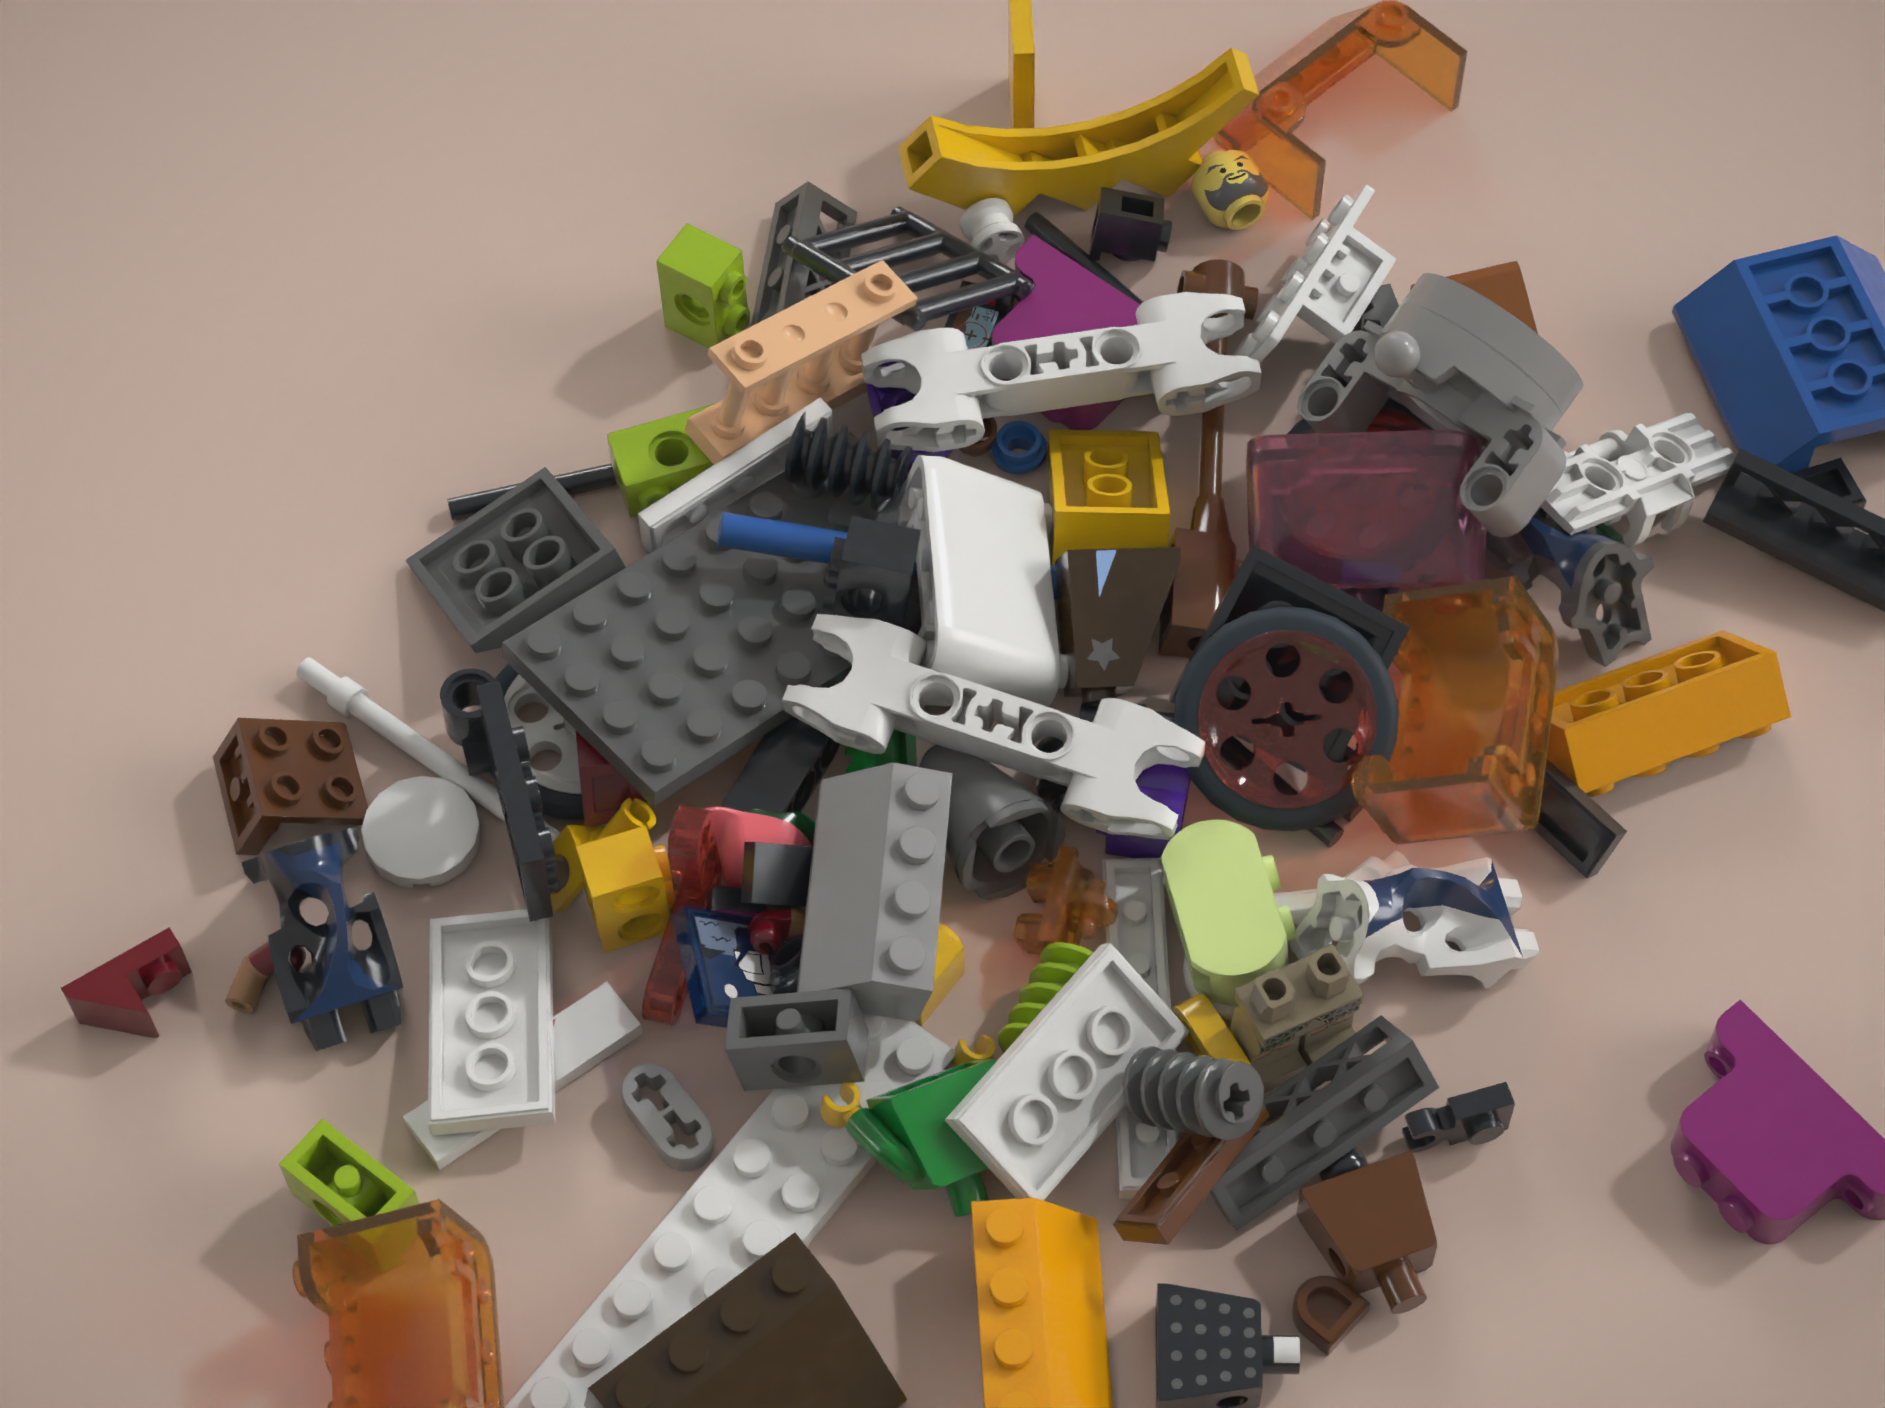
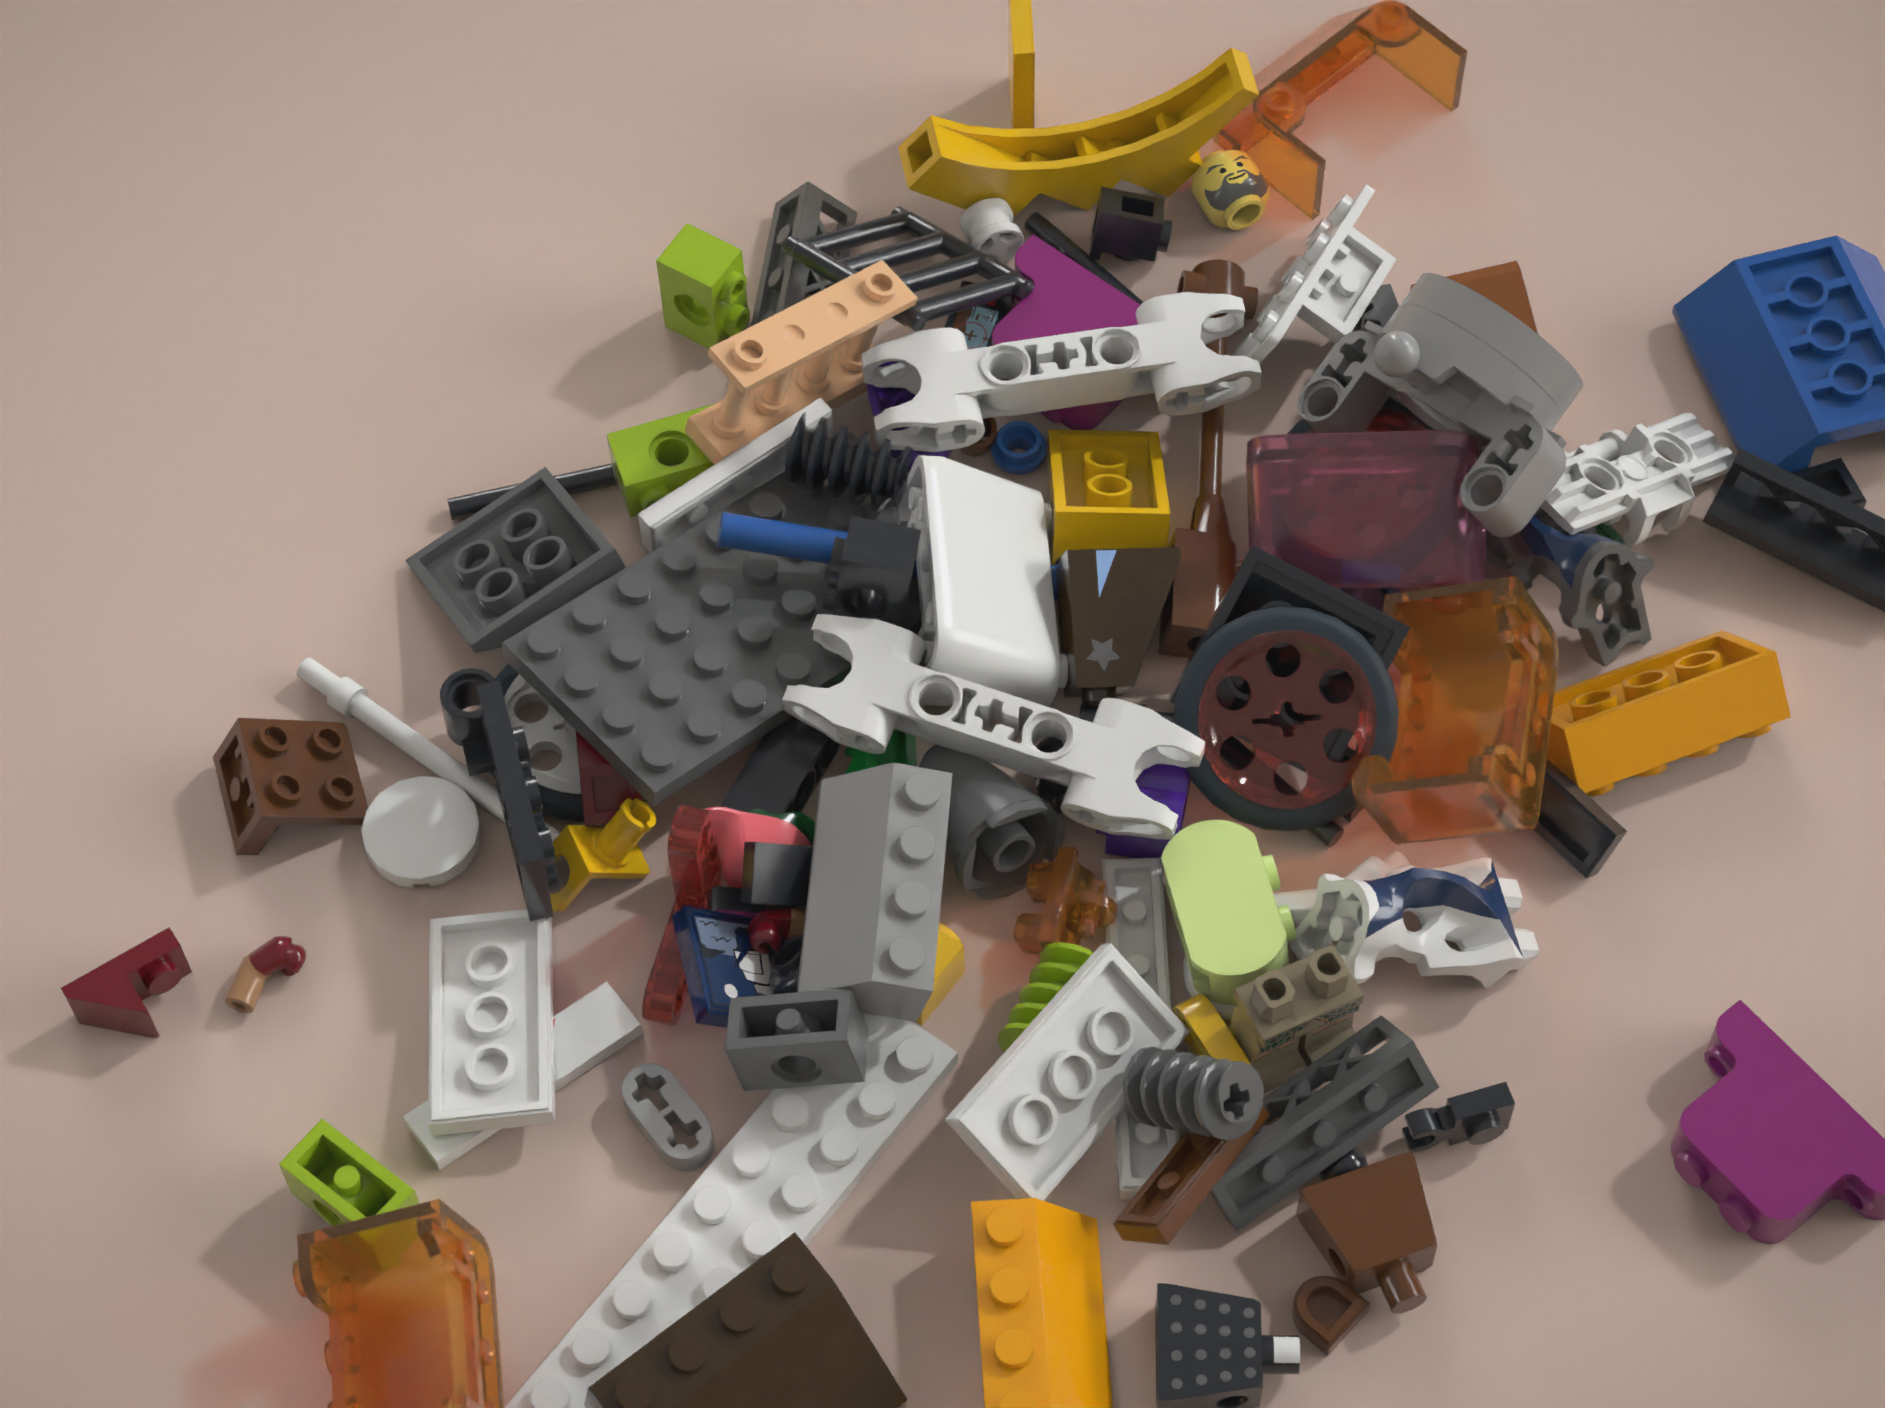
black hips [241,826,404,1051] -> none
yellow brick [575,825,679,953] -> none
green torso [821,1035,996,1217] -> none

